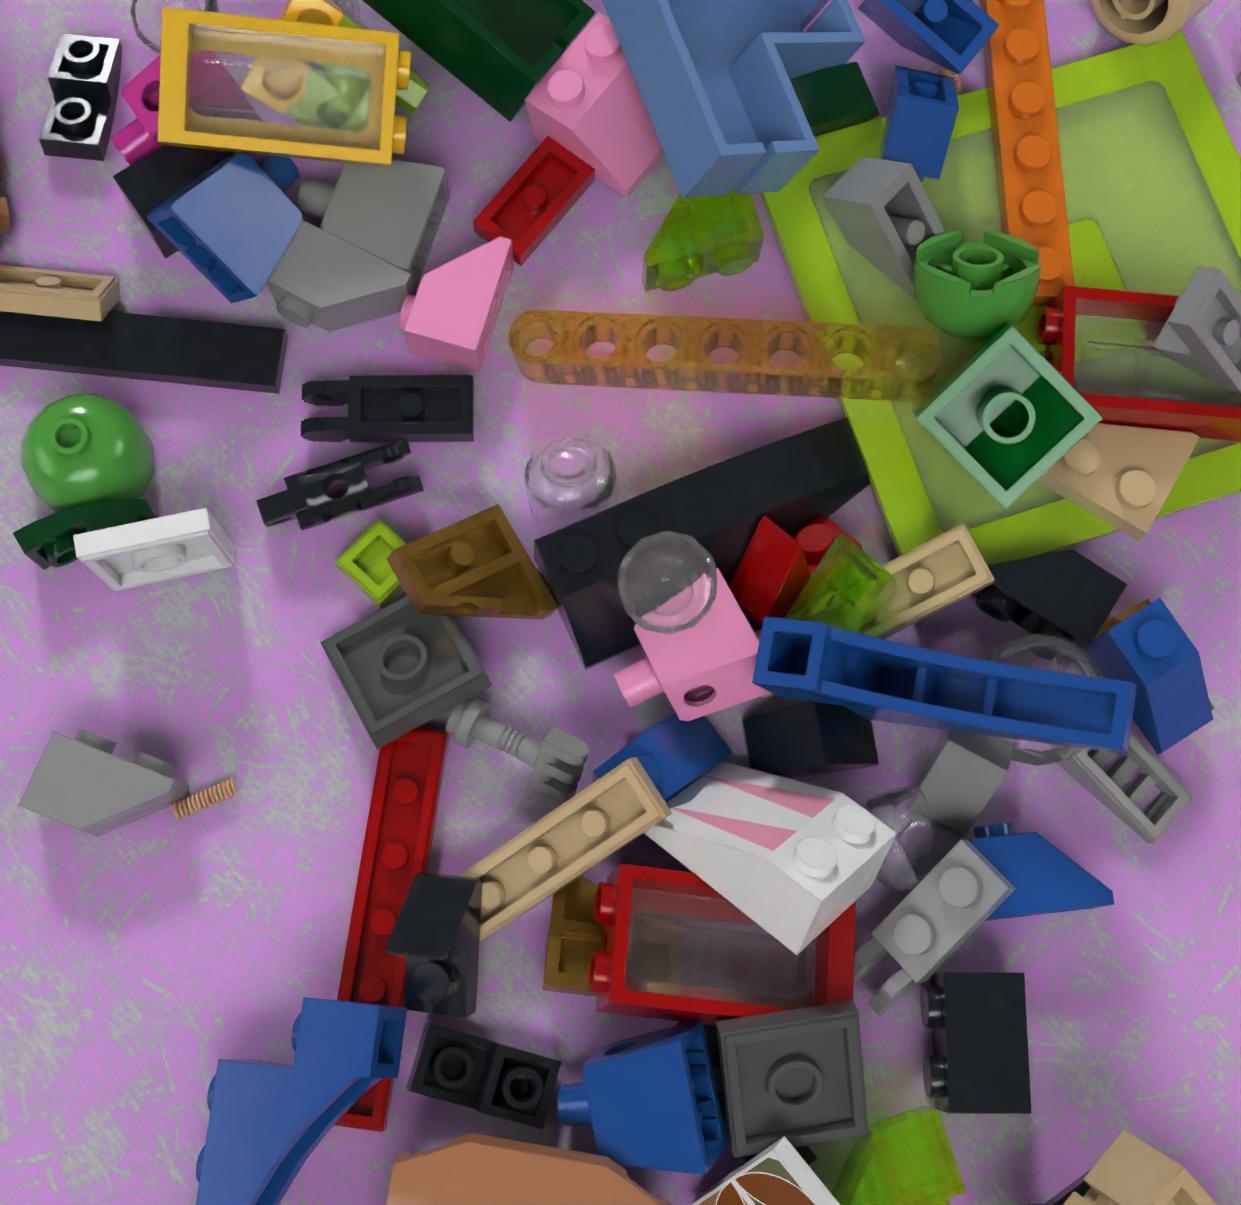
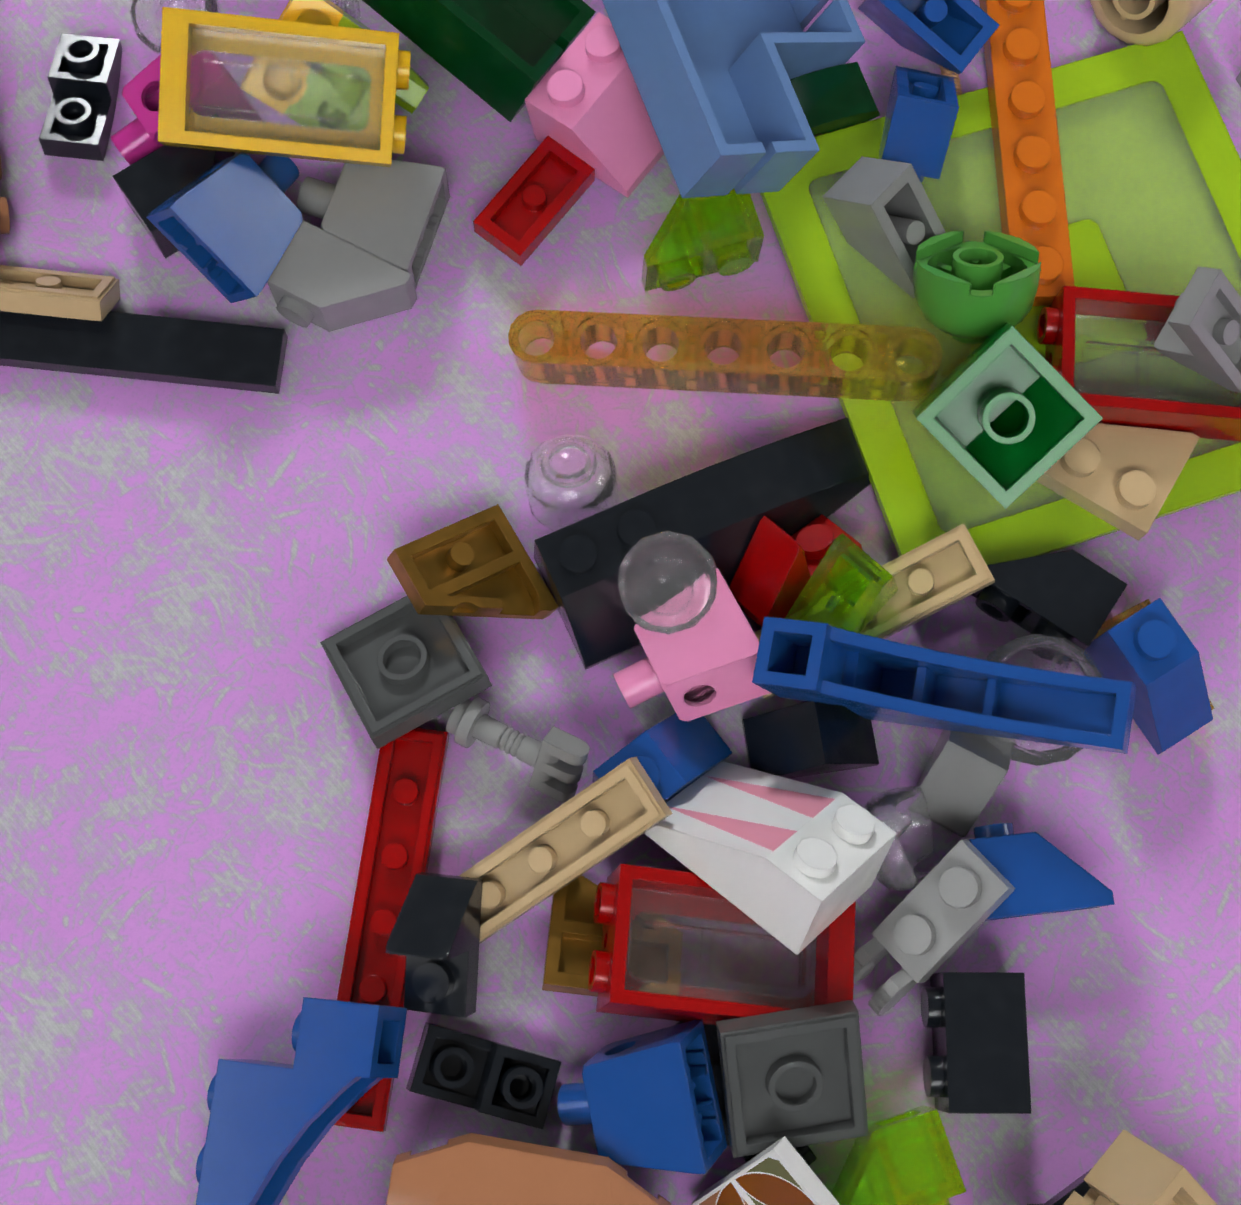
dark green slope [13,499,160,570] -> none
light grey slope [18,728,189,836] -> none
bright green cylinder [21,394,154,513] -> none
white tile [73,507,236,591] -> none
light nougat leg [169,779,237,821] -> none
black hinge [257,438,424,530] -> none
black hinge [301,375,474,442] -> none
lime tile [335,519,406,609] -> none
bright pink slope [399,237,514,373] -> none
light grey slope [1047,732,1193,843] -> none

